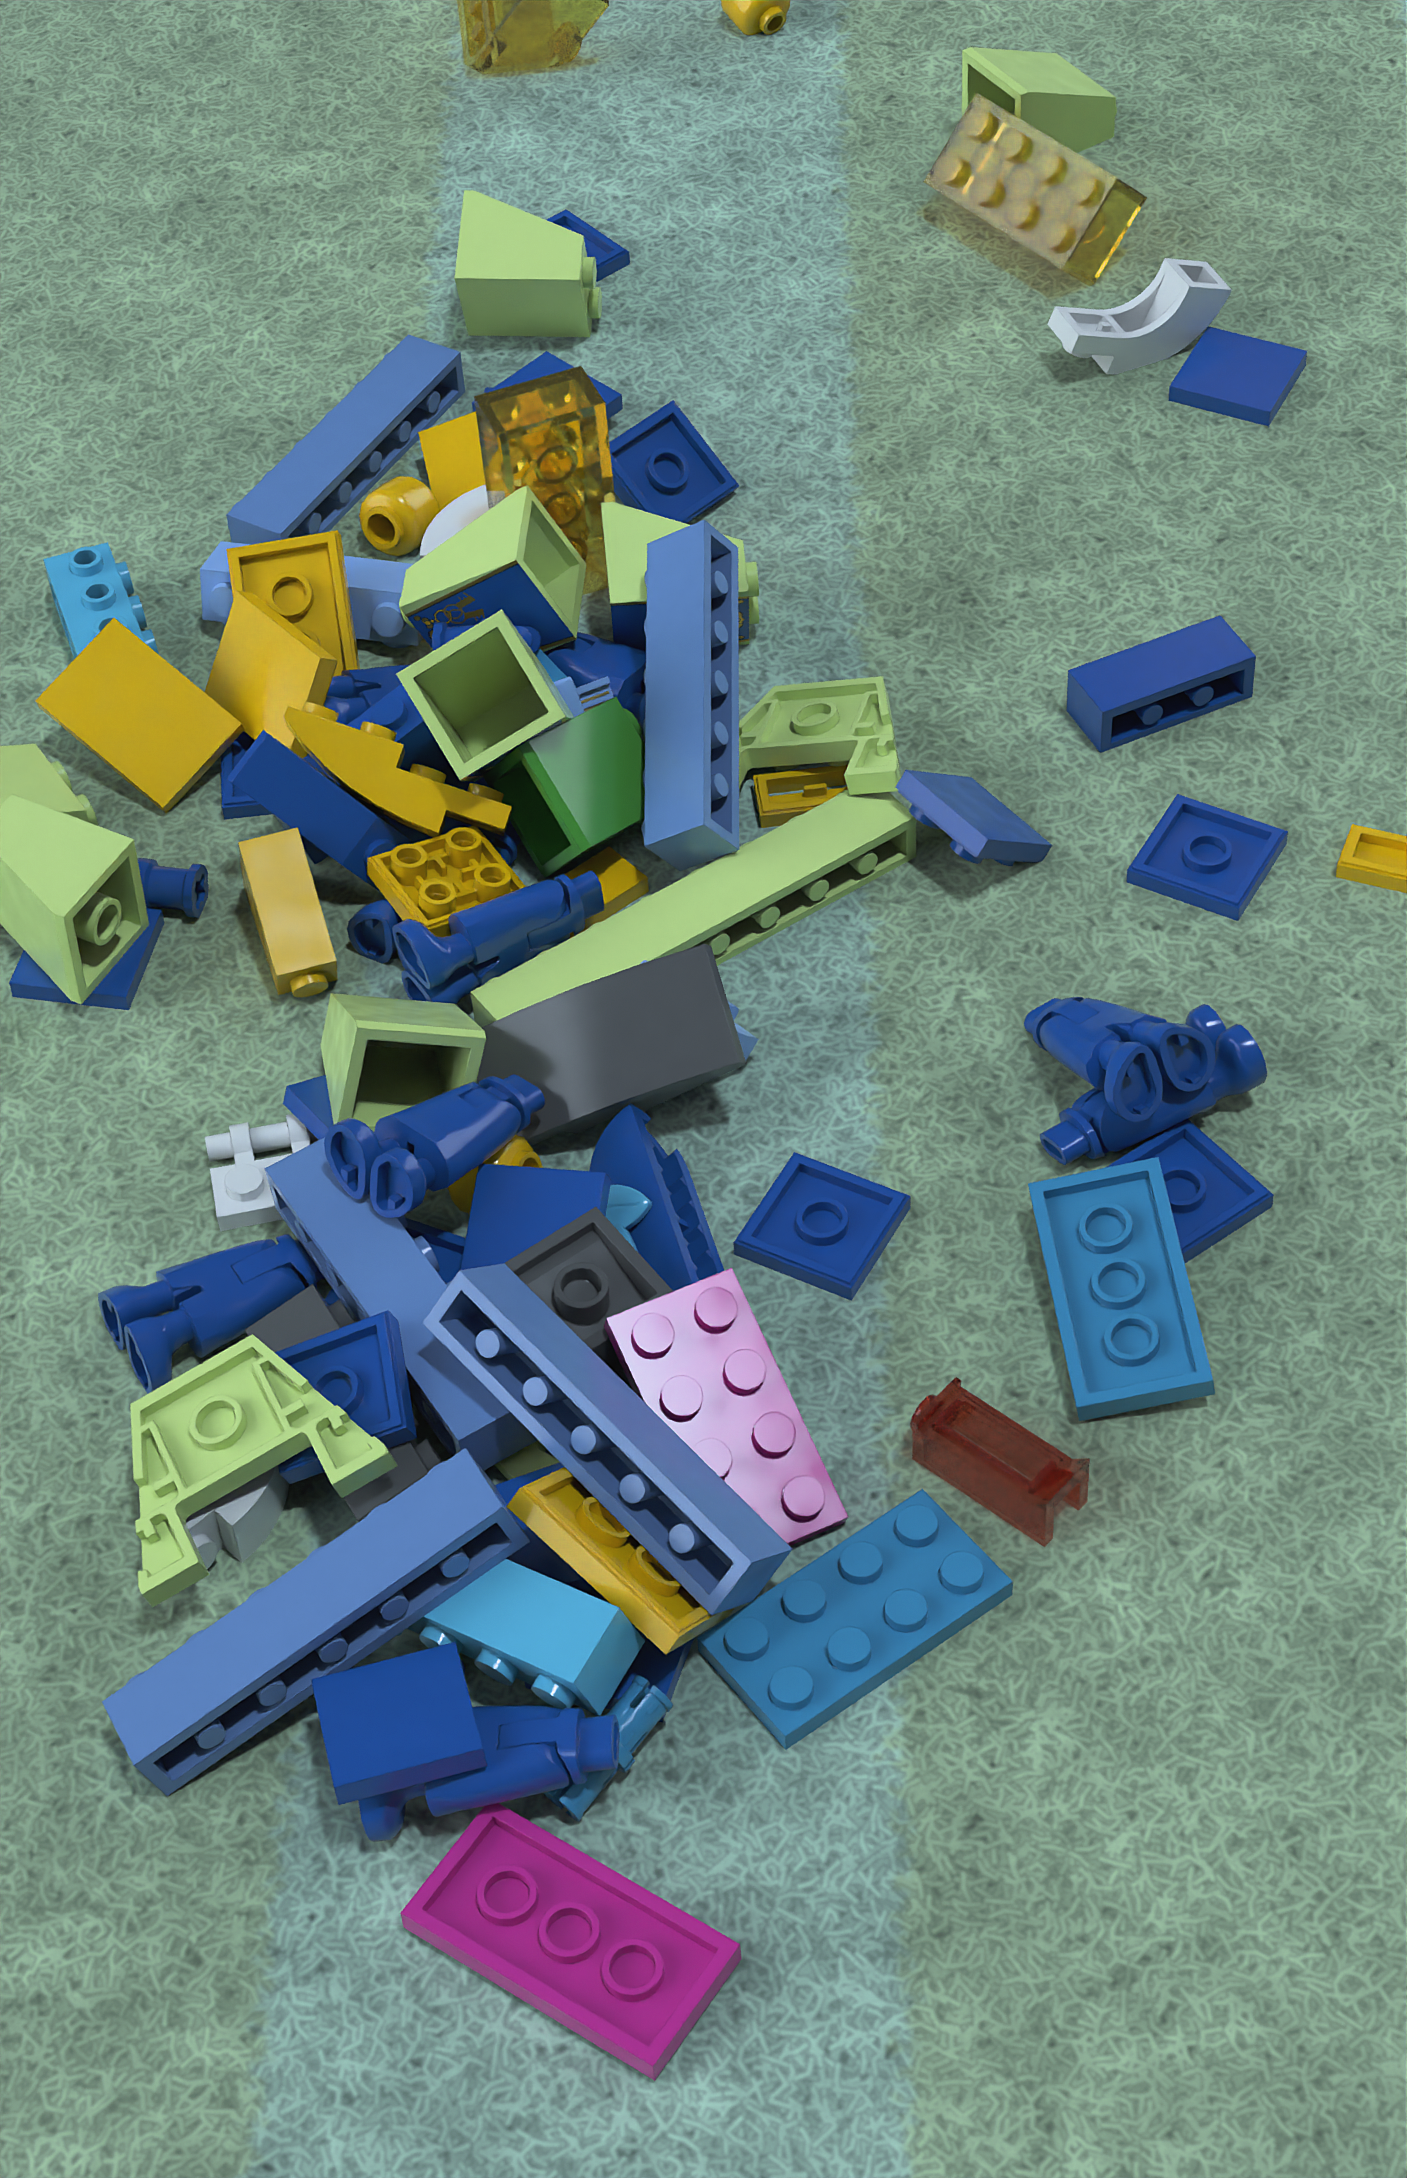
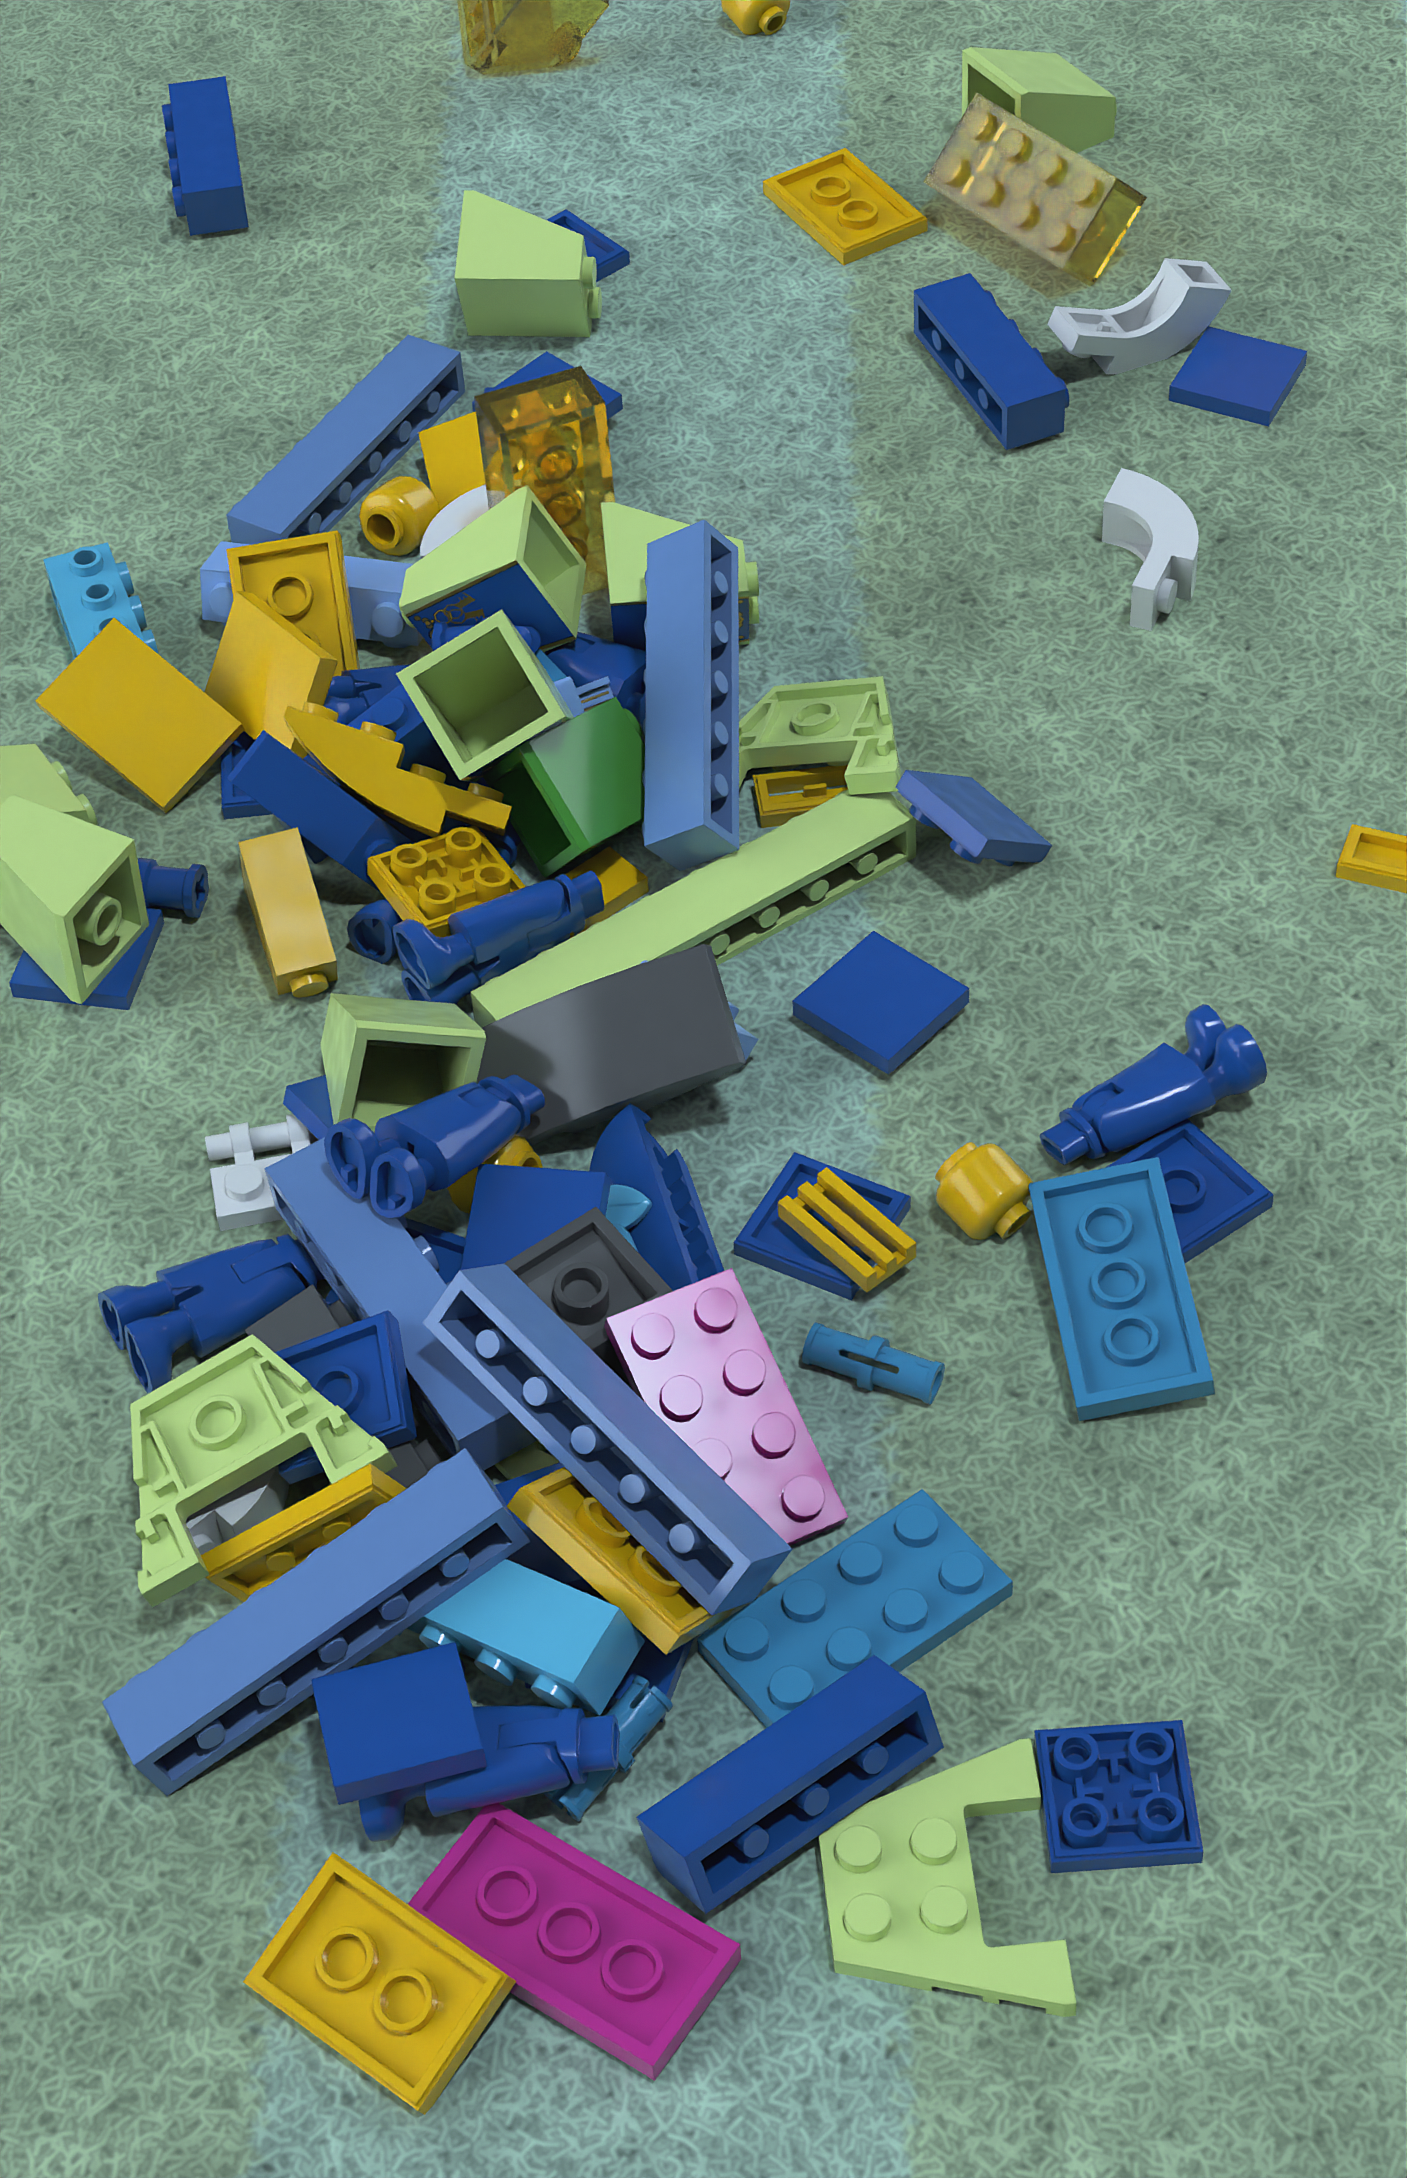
blue tile [589,400,739,524] -> none
clear red window [910,1377,1090,1547] -> none
blue piece [1024,997,1216,1123] -> none
blue brick [1066,615,1256,753] -> none
blue tile [1126,794,1288,921] -> none
none -> blue brick [162,76,249,236]
none -> yellow tile [201,1463,407,1602]
none -> yellow tile [243,1852,516,2115]
none -> blue brick [636,1655,944,1914]
none -> yellow tile [763,148,928,266]
none -> yellow tile [778,1167,916,1292]
none -> blue tile [792,931,969,1075]
none -> dark azure pin [802,1322,945,1404]
none -> yellowish green wing [818,1738,1077,2017]
none -> blue brick [914,273,1070,450]
none -> yellow head [935,1142,1033,1240]
none -> blue tile [1034,1720,1203,1873]
none -> white arch [1102,468,1199,631]

